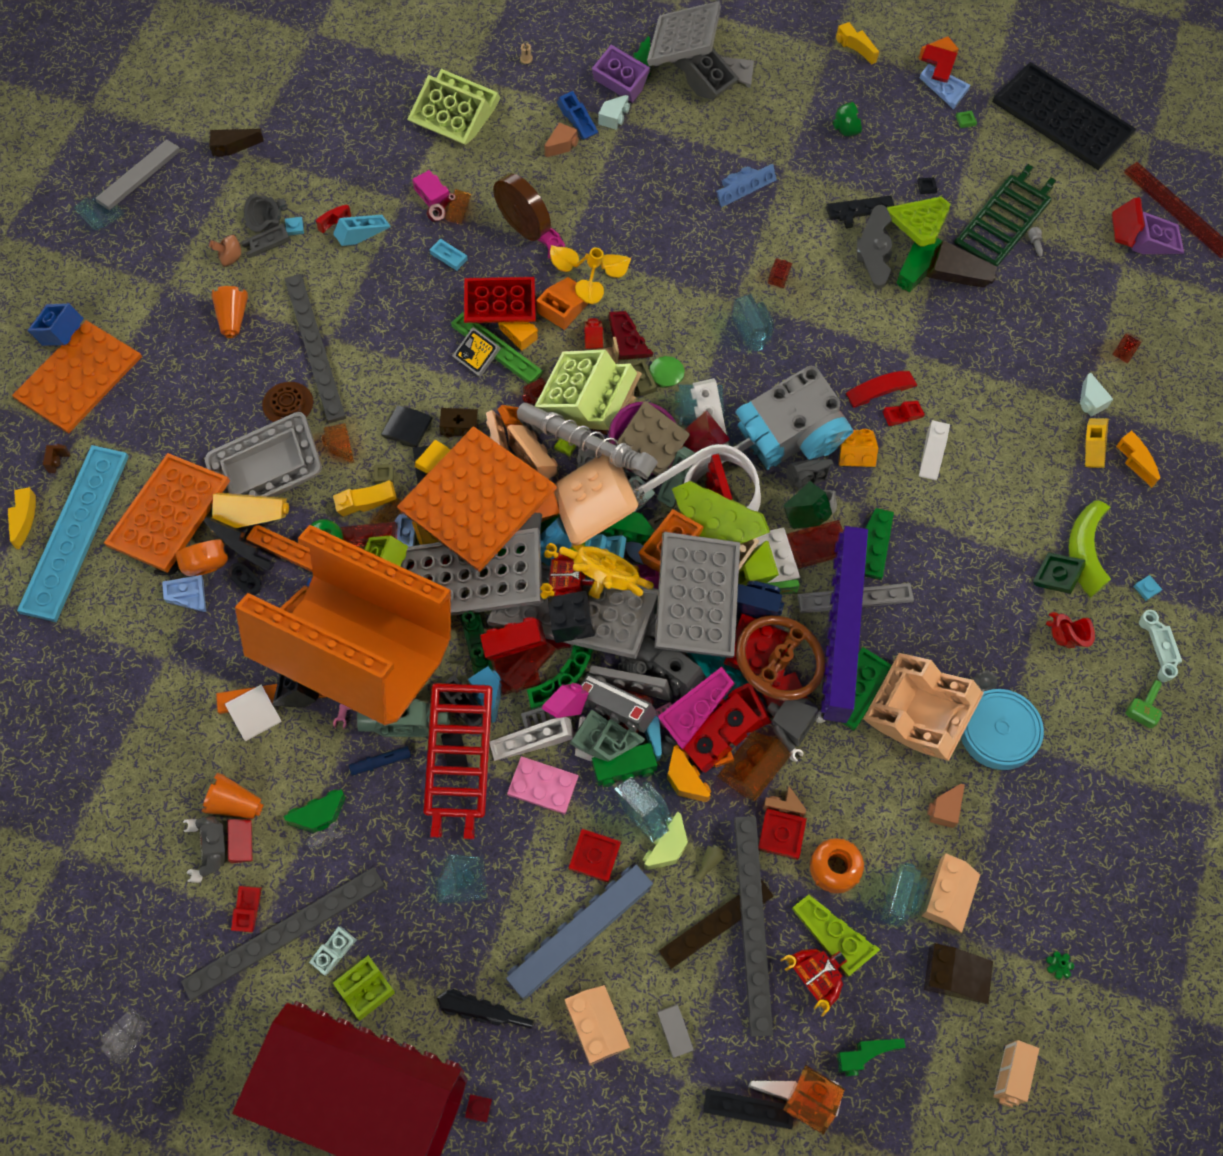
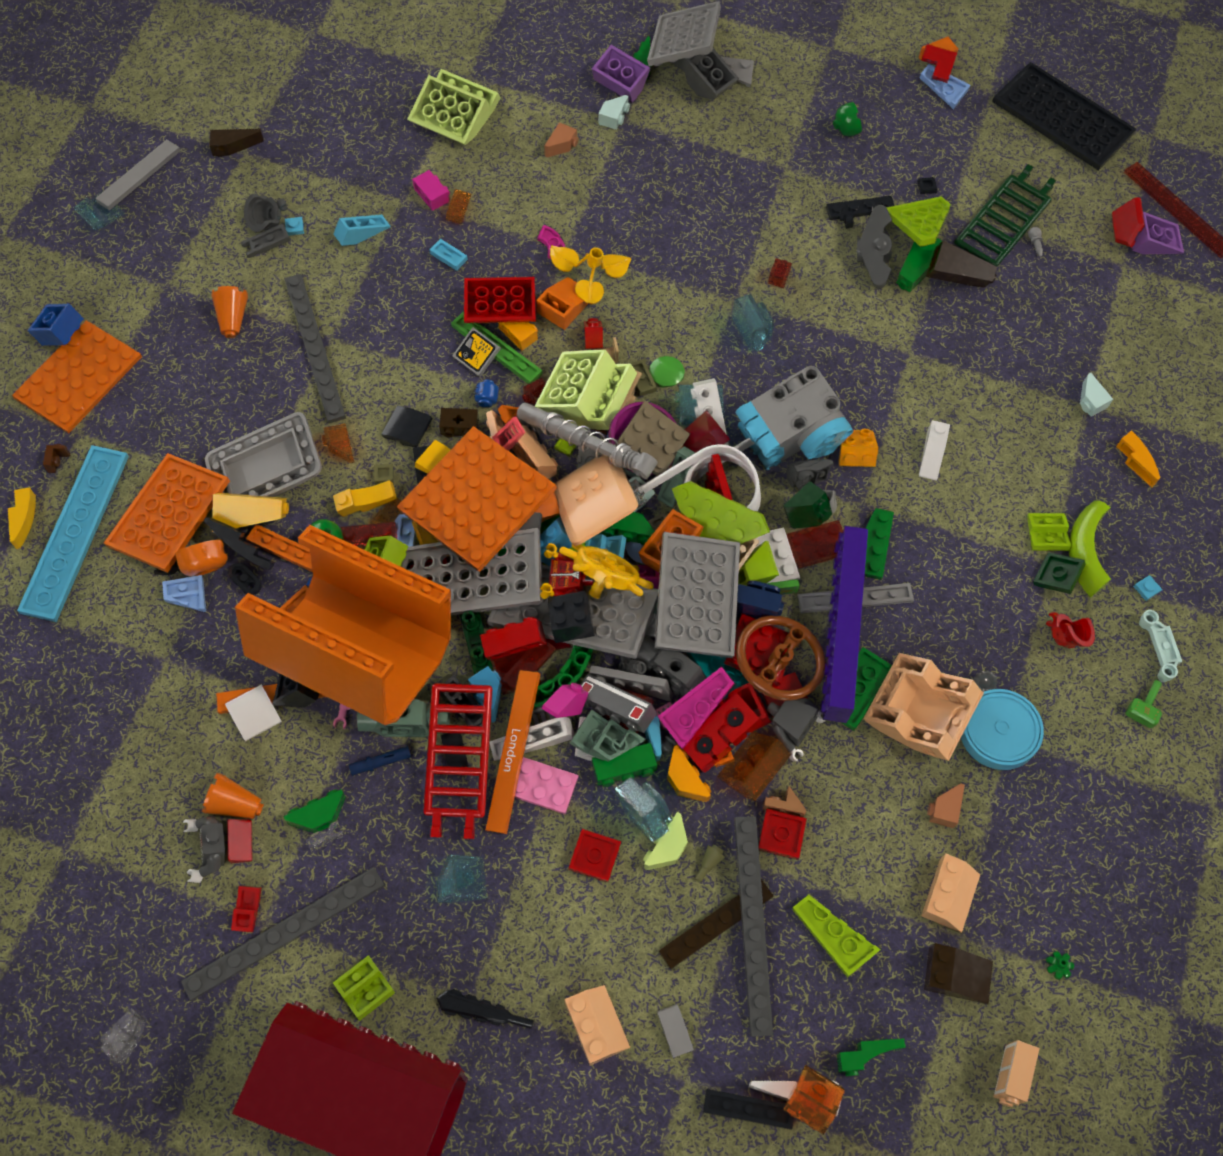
nougat piece [209,235,241,267] -> none
reddish brown wheel [262,382,313,422] -> none
light aqua slope [309,927,357,976] -> none
red slope [316,204,351,233] -> none
dark red plate [427,193,455,222] -> none
dark red plate [465,1094,492,1123] -> none
reddish brown brick [493,173,551,241] -> none
sand blue brick [506,864,653,1001] -> none
tan pin [520,43,533,64] -> none
blue slope [557,91,598,140] -> none
dark red wing [608,311,654,360] -> none
medium blue bracket [717,164,776,207] -> none
torso [780,949,847,1016] -> none
orange piece [810,838,864,893] -> none
yellow slope [836,22,879,64] -> none
red slope [846,371,917,408] -> none
clear light blue brick [880,863,928,927] -> none
red slope [882,400,925,426] -> none
bright green tile [956,111,977,128] -> none
yellow slope [1085,418,1109,468] -> none
clear red slope [1112,332,1143,364] -> none
none -> blue head [474,379,499,408]
none -> orange tile [485,670,541,834]
none -> coral slope [492,417,526,451]
none -> lime slope [1027,513,1071,551]

